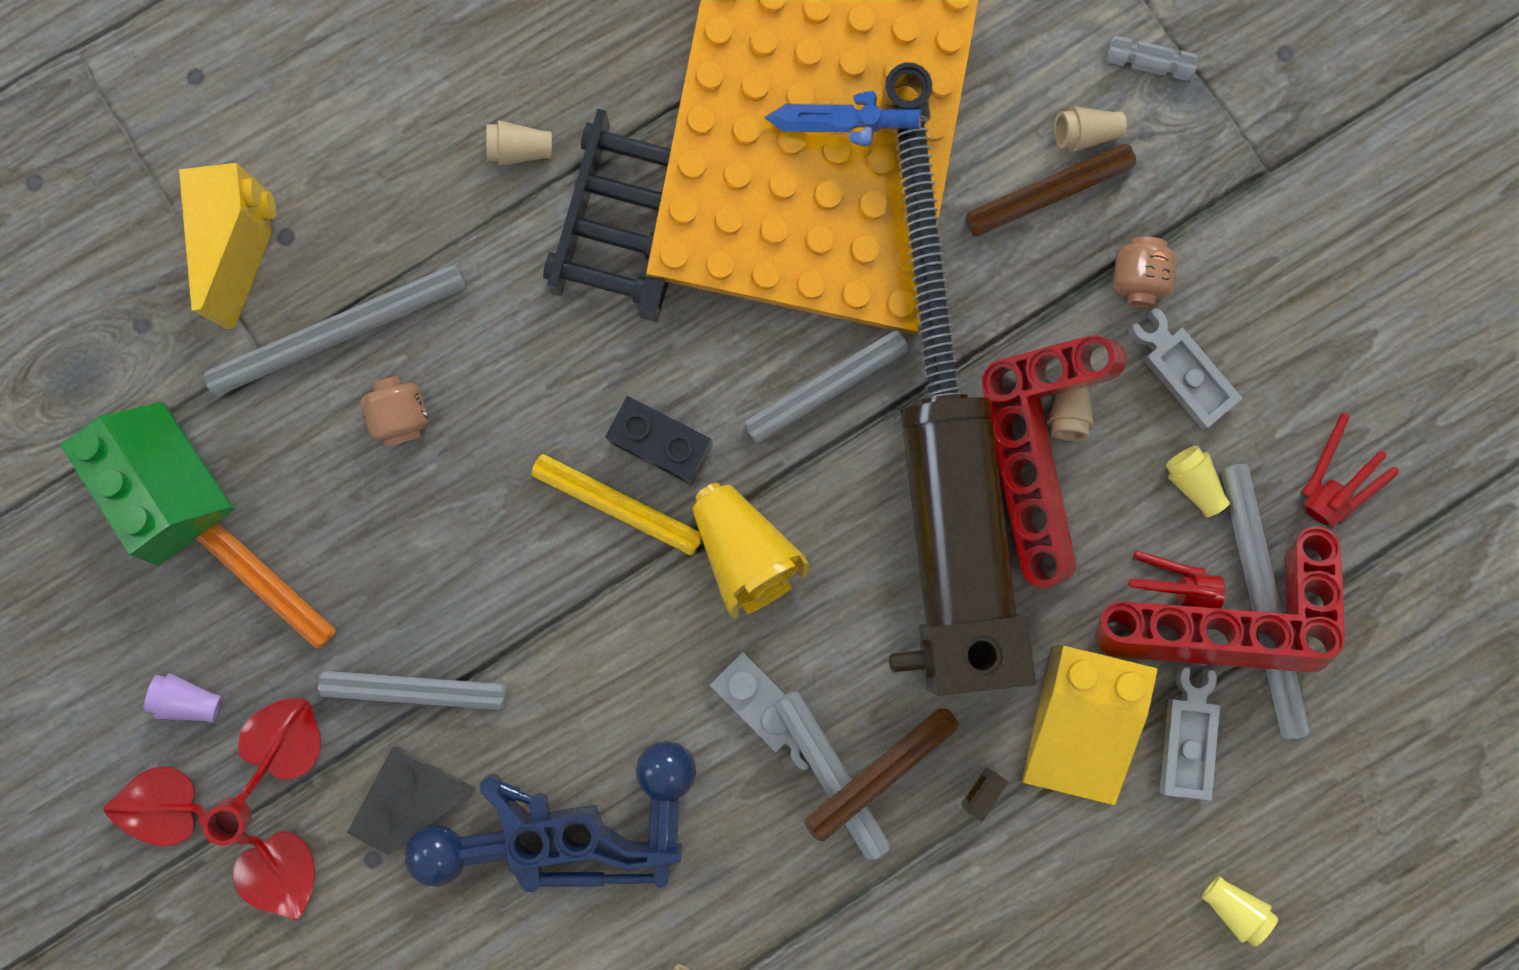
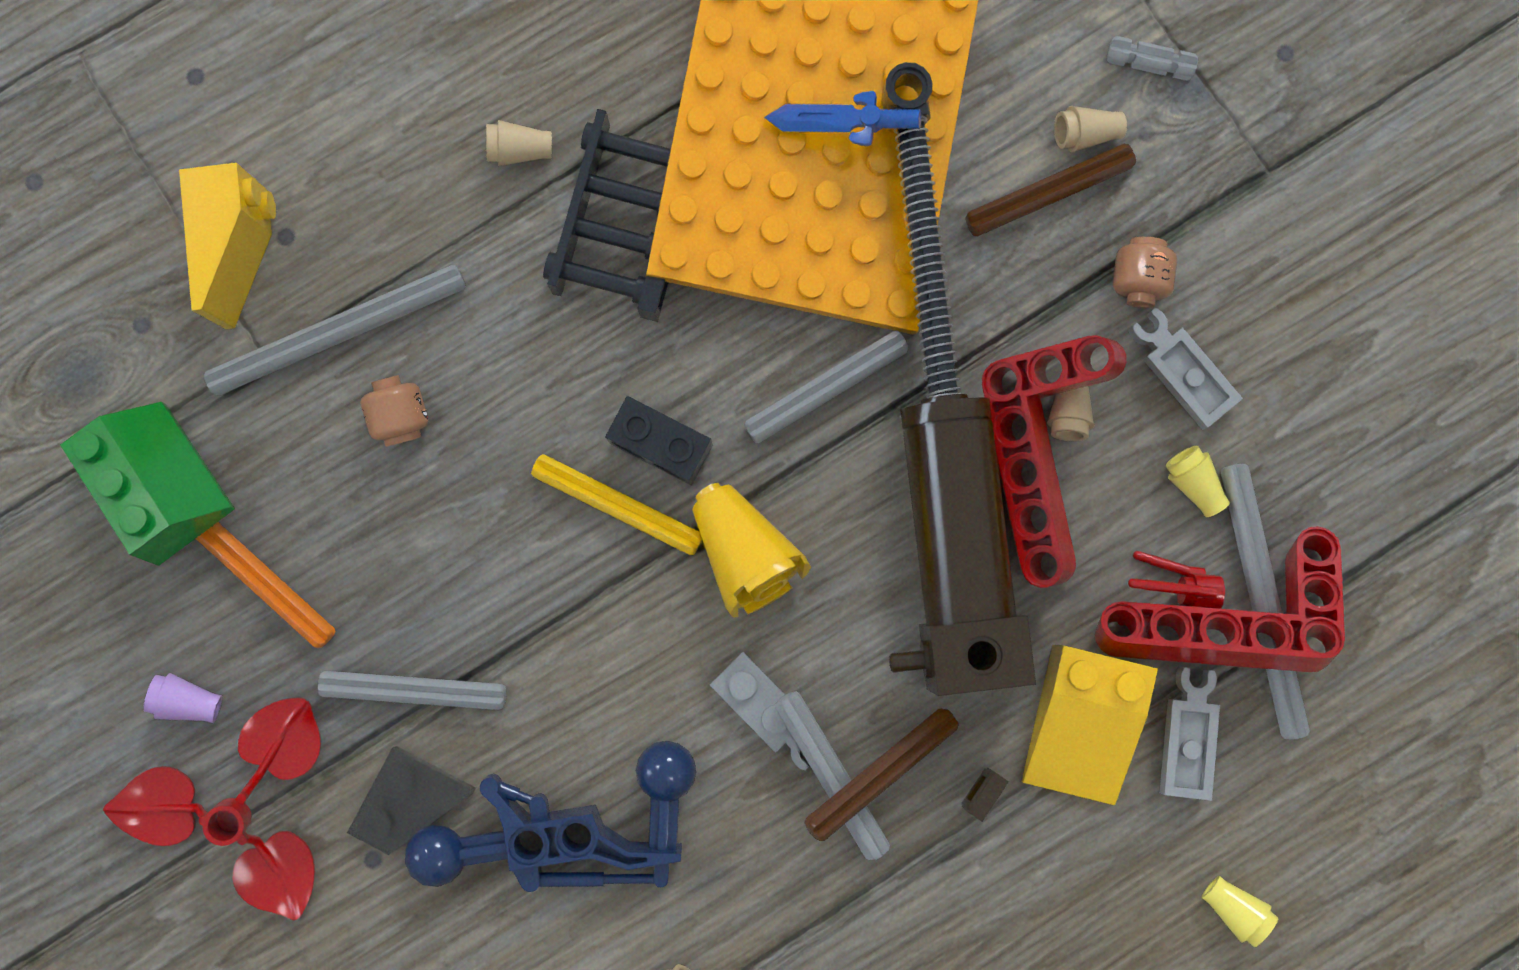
red plant [1300,413,1399,529] -> none

